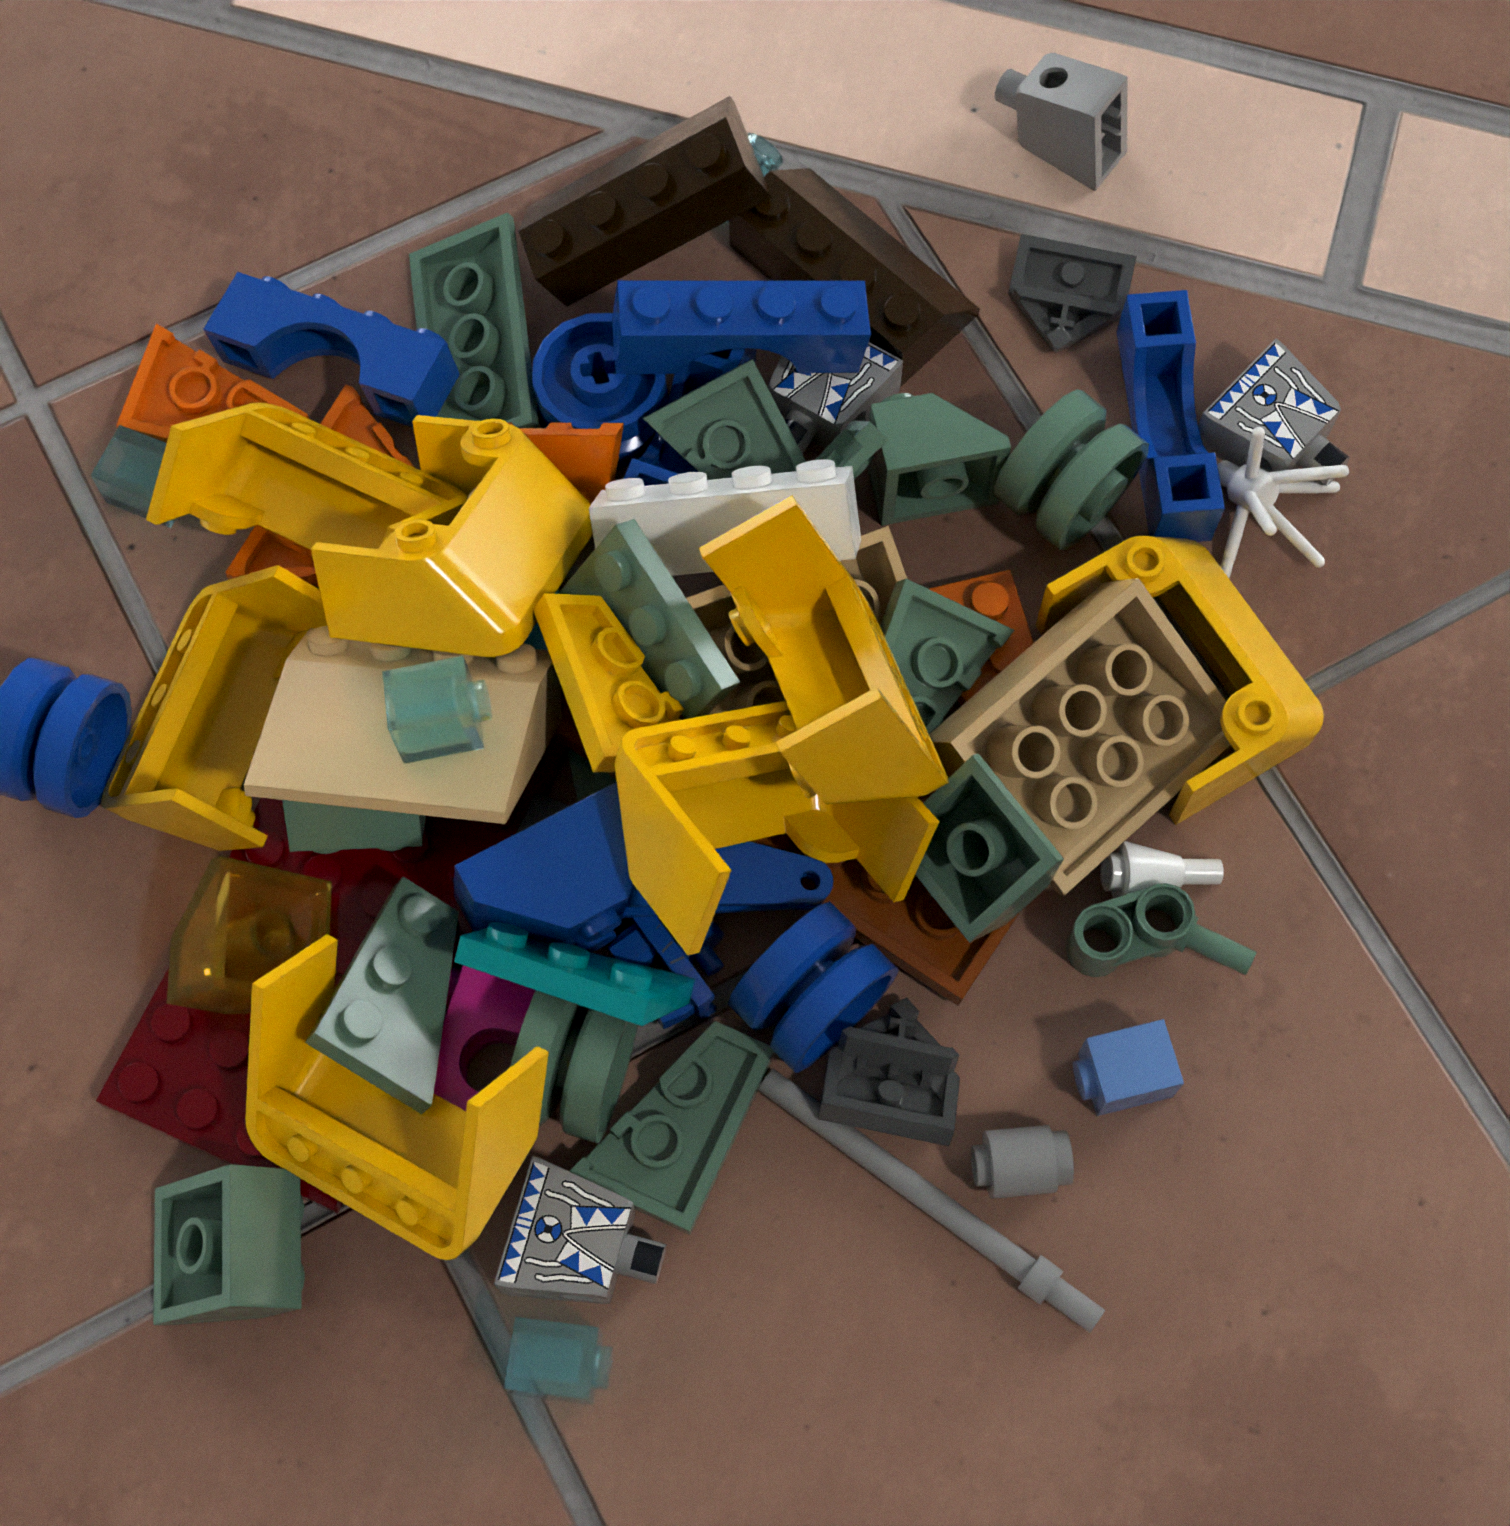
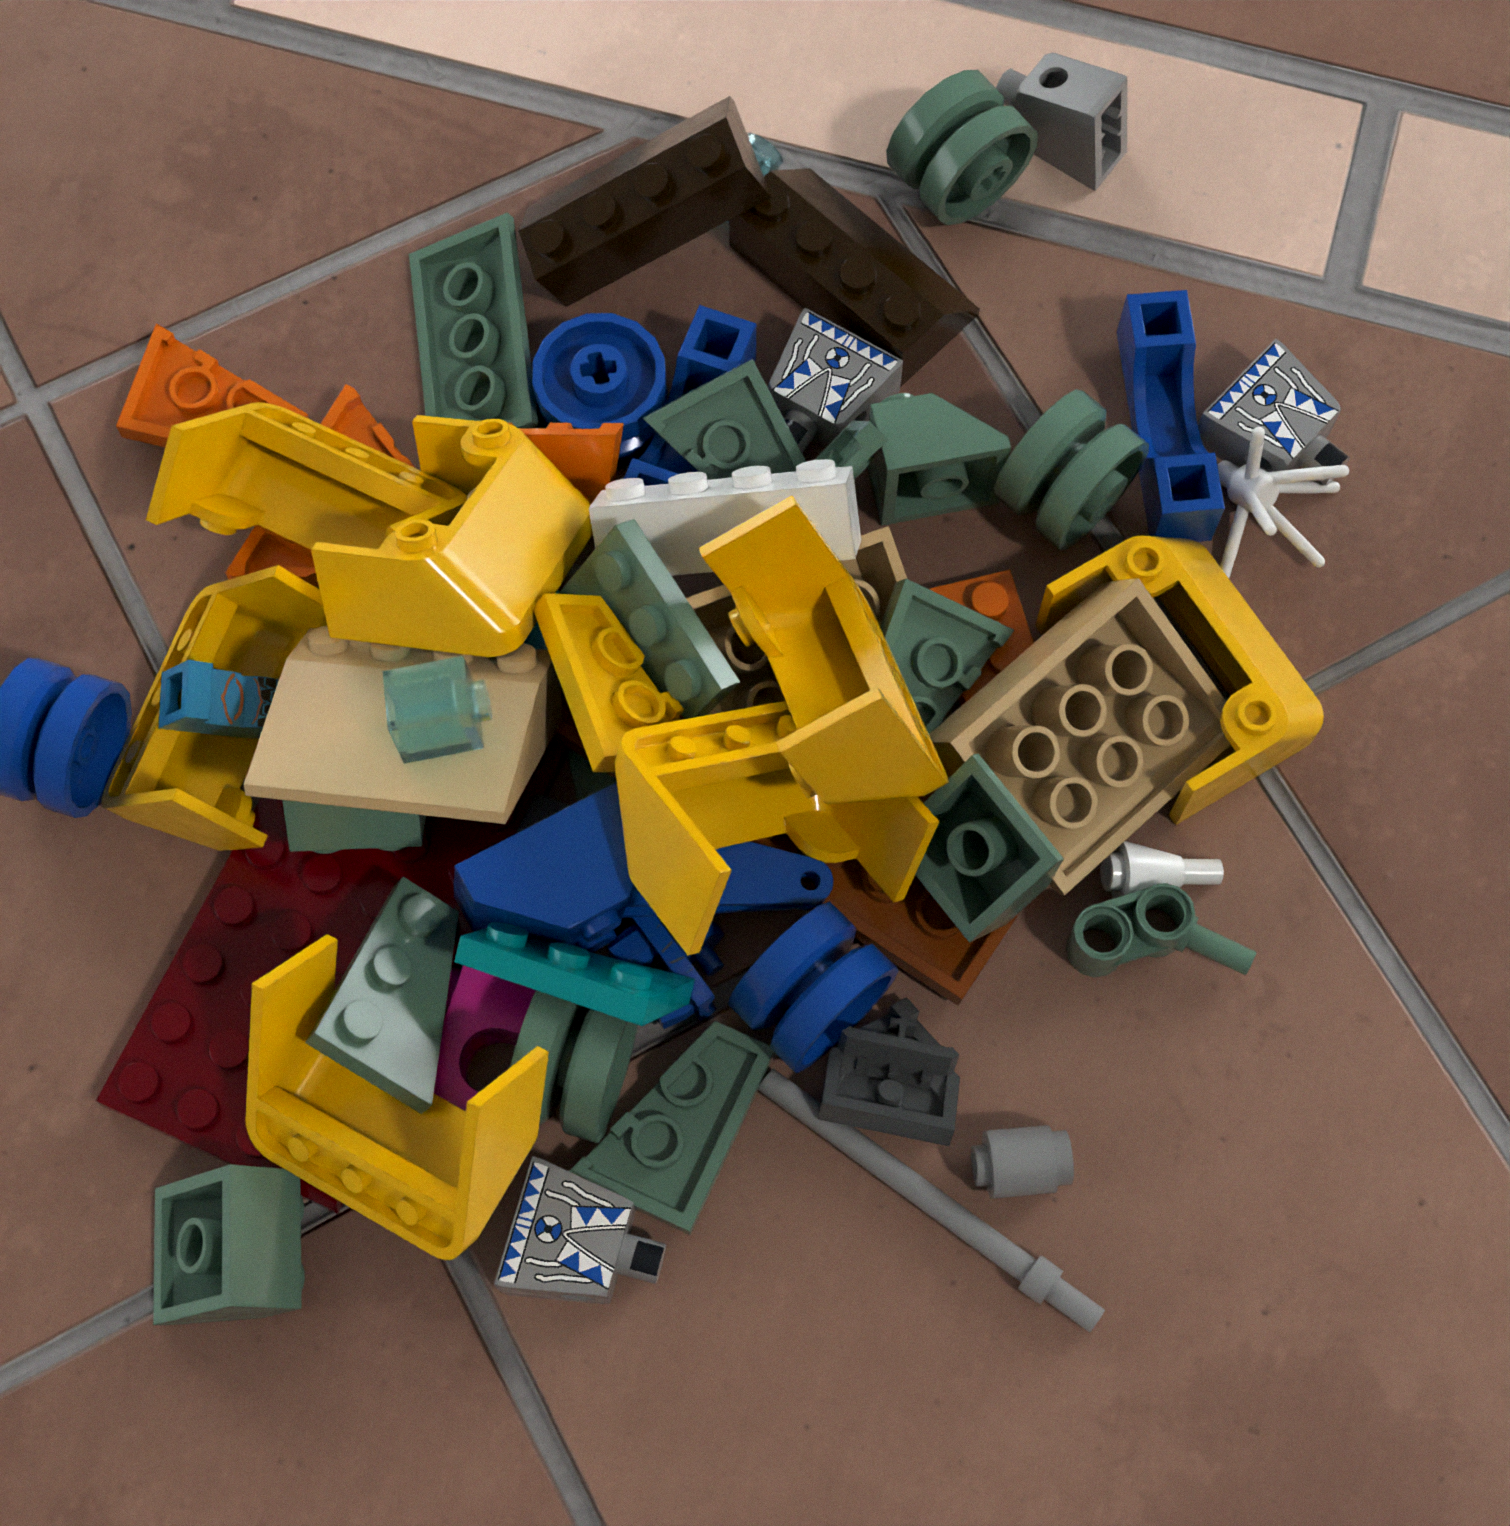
clear light blue brick [90,425,176,528] -> none
clear yellow slope [167,856,332,1014] -> none
blue arch [203,272,460,428] -> none
clear light blue brick [504,1317,613,1405] -> none
blue arch [612,280,871,374] -> none
dark grey slope [1008,234,1137,354] -> none
medium blue brick [1073,1019,1184,1116] -> none
none -> dark azure leg [159,660,279,739]
none -> sand green wheel [886,70,1038,225]

